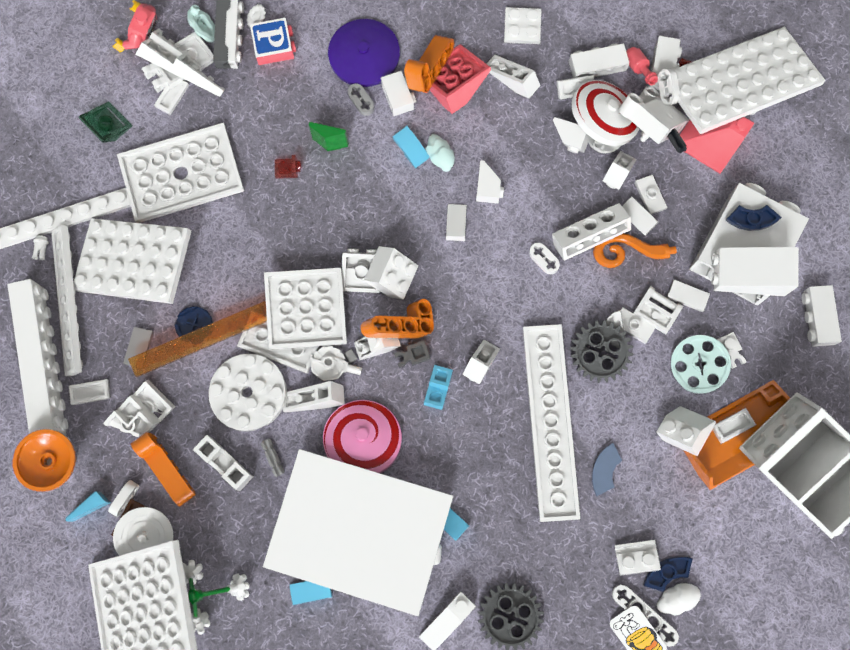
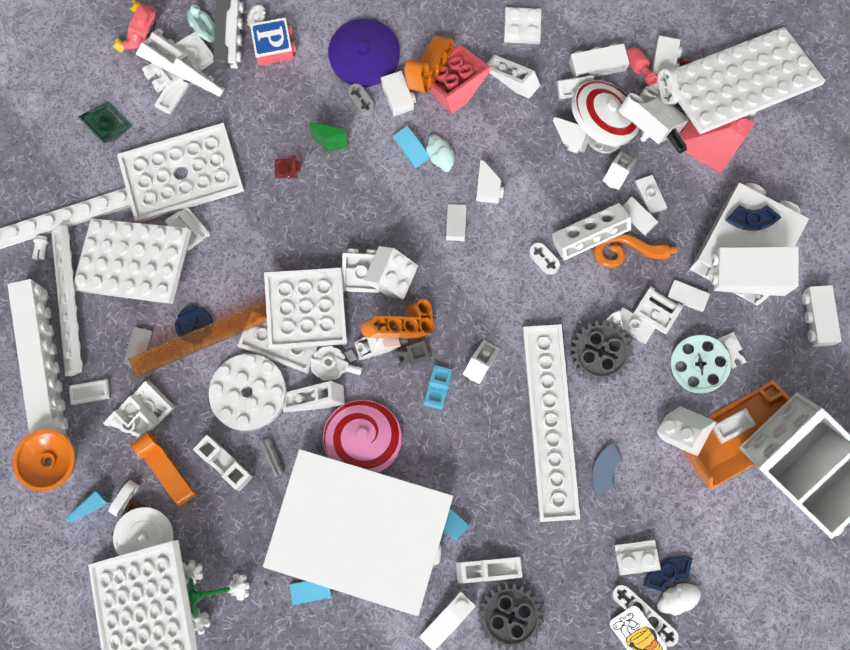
none -> white plate [164,207,210,251]
none -> white slope [456,557,522,583]

